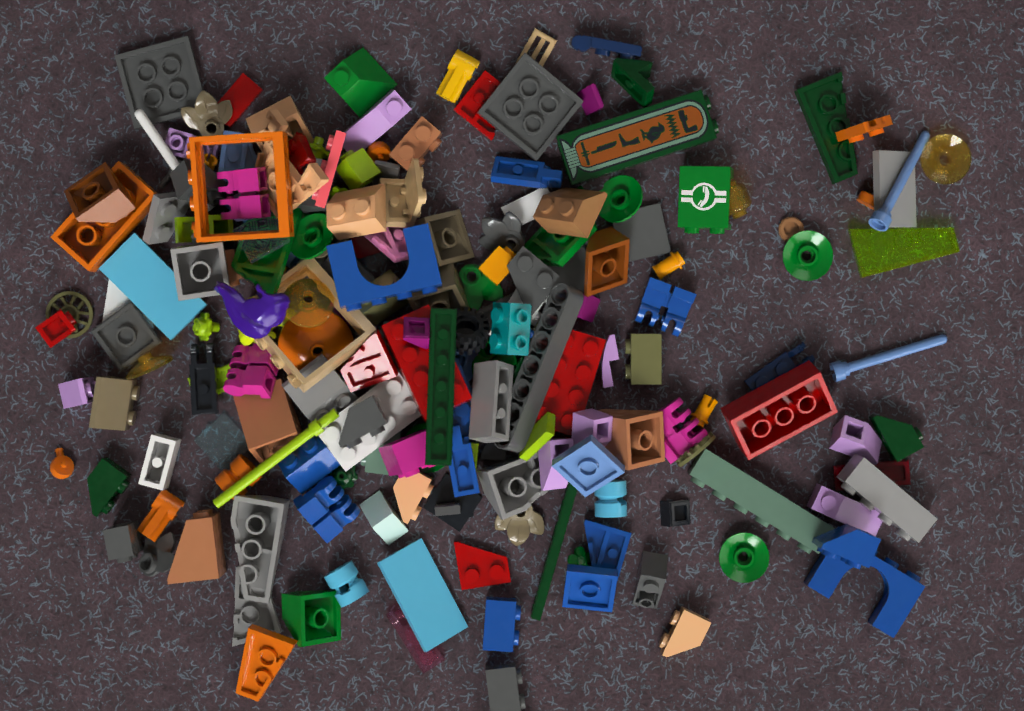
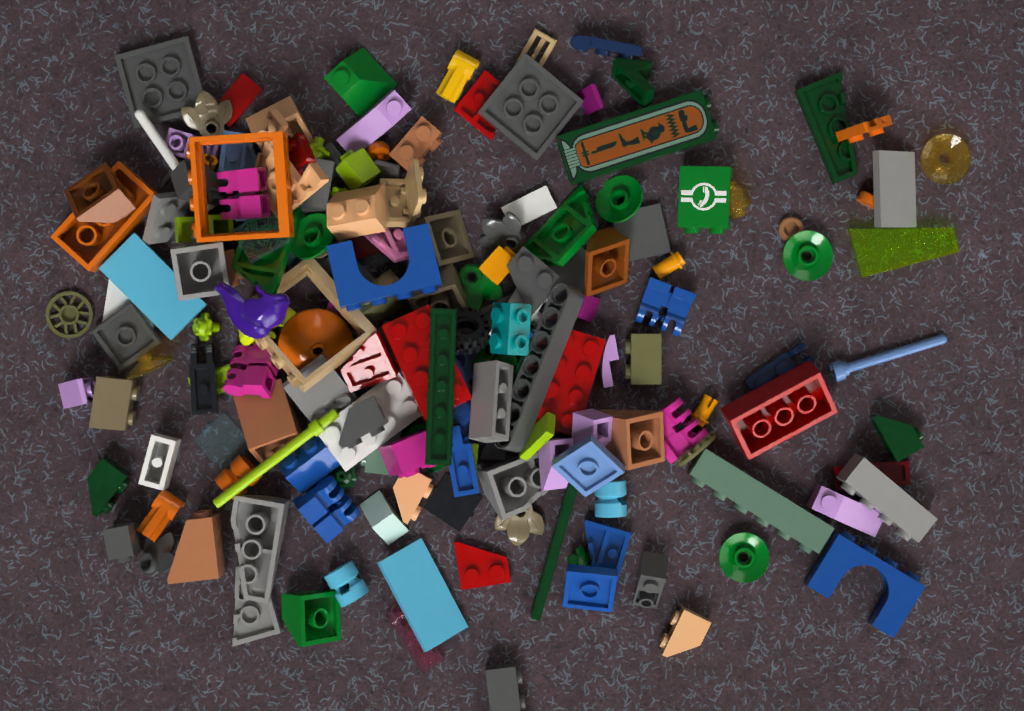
red bracket [35,309,77,349] -> none
orange piece [50,448,74,479] -> none
orange wing [235,624,298,702] -> none
clear yellow dish [284,278,334,328] -> none
coral wing [311,130,346,209] -> none
magenta slope [403,317,430,349] -> none
dark grey tile [434,502,461,516] -> none
blue brick [483,596,521,652] -> none
blue hinge [491,156,563,189] -> none
medium nougat slope [533,187,608,238] -> none
black slope [660,499,691,527] -> none
blue slope [812,524,881,569] -> none
lavender slope [829,415,882,465] -> none
medium blue piece [868,131,930,232] -> none

